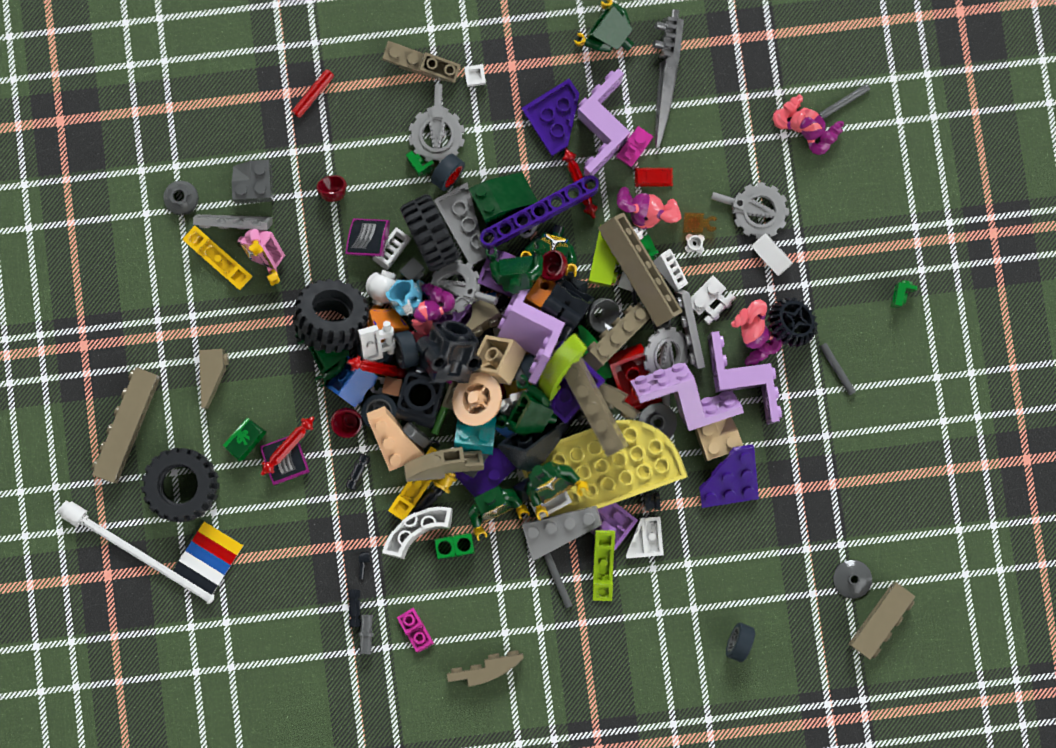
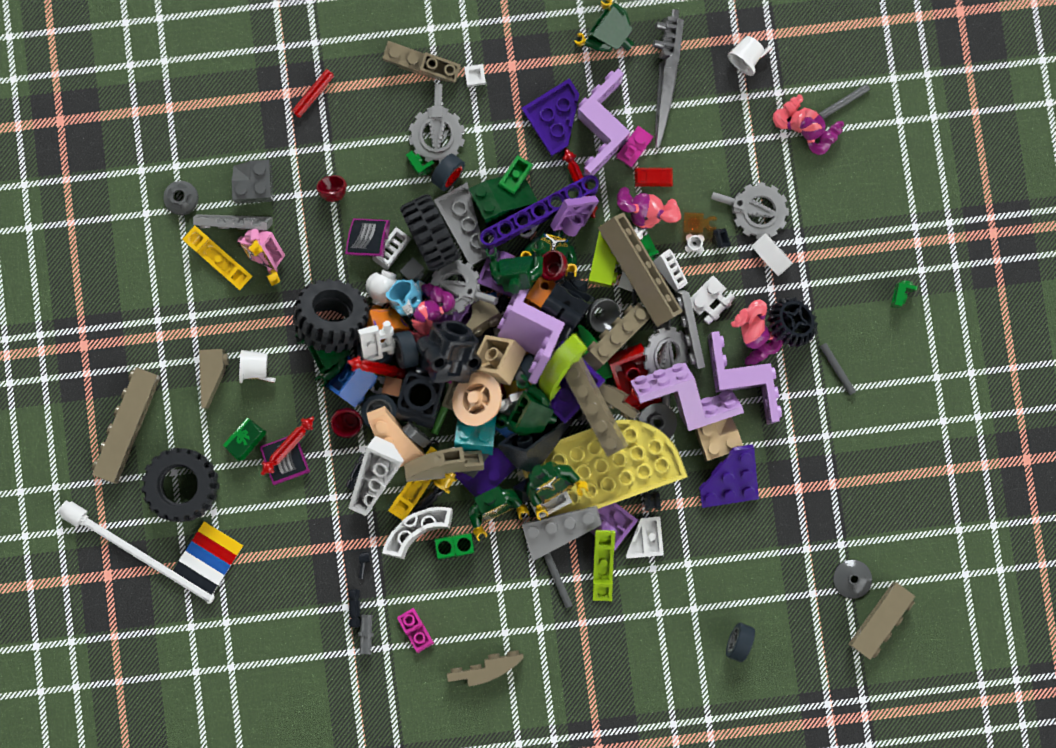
none -> white hat [239,350,276,383]
none -> white wedge [349,436,404,516]
none -> green slope [498,155,533,195]
none -> medium lavender plate [550,196,599,237]
none -> black slope [712,228,731,248]
none -> white hat [728,36,772,76]

